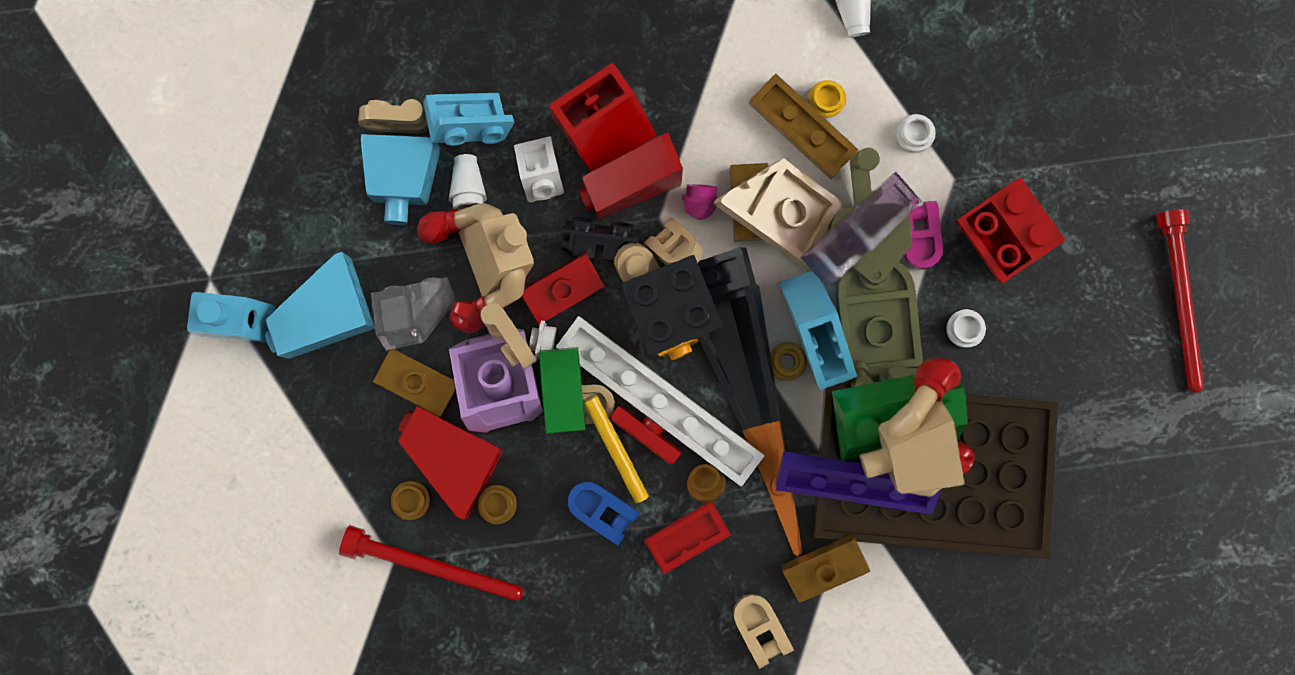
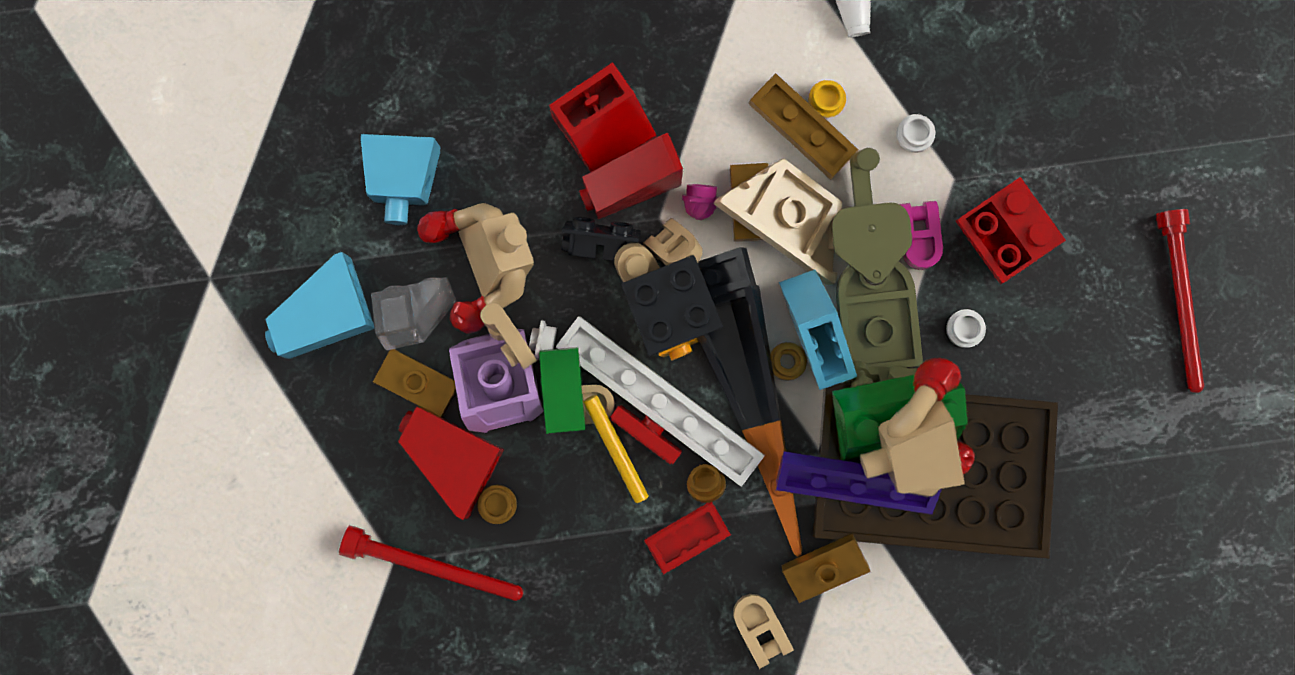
medium azure torso [187,292,276,343] -> none
tan plate [358,99,428,134] -> none
pearl gold plate [391,481,431,520] -> none
medium azure bracket [423,93,514,146] -> none
white cone [449,154,487,211] -> none
white bracket [514,136,564,202] -> none
red plate [522,252,605,325] -> none
blue plate [568,482,640,545] -> none
clear purple slope [800,172,922,287] -> none

